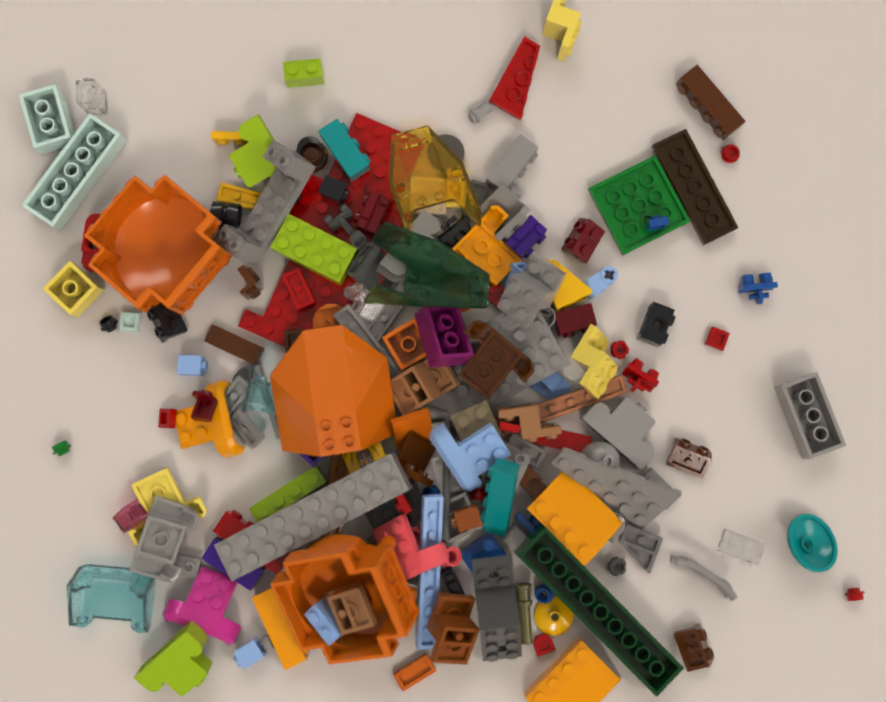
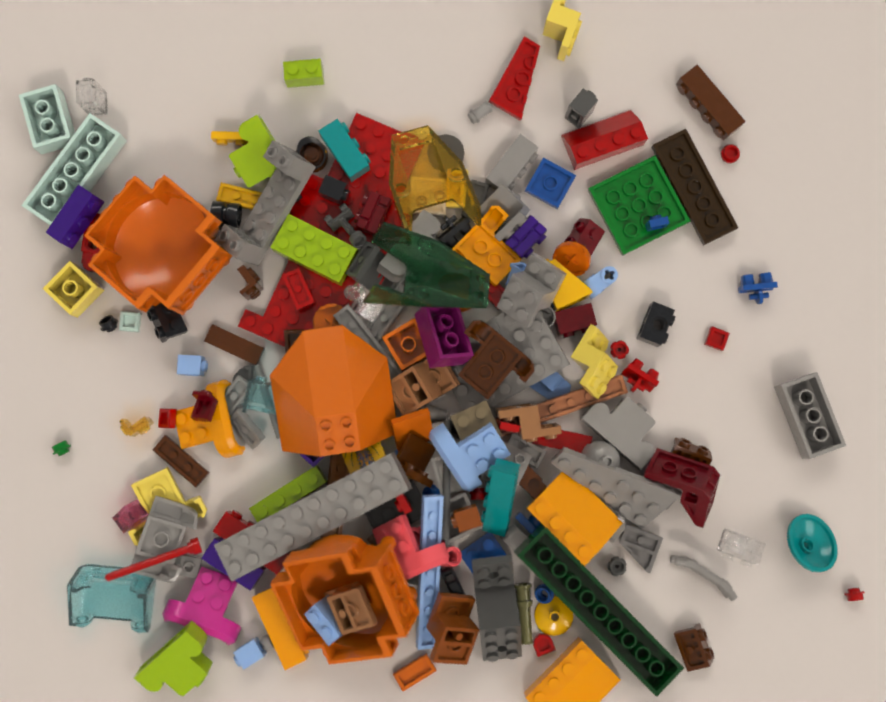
none -> dark purple brick [46,185,104,249]
none -> red piece [105,537,202,581]
none -> clear yellow bracket [119,416,154,437]
none -> reddish brown tile [153,435,210,488]
none -> blue plate [525,157,576,209]
none -> orange tile [552,241,591,276]
none -> red slope [561,110,648,170]
none -> dark grey brick [564,88,598,129]
none -> dark red bracket [644,448,720,528]

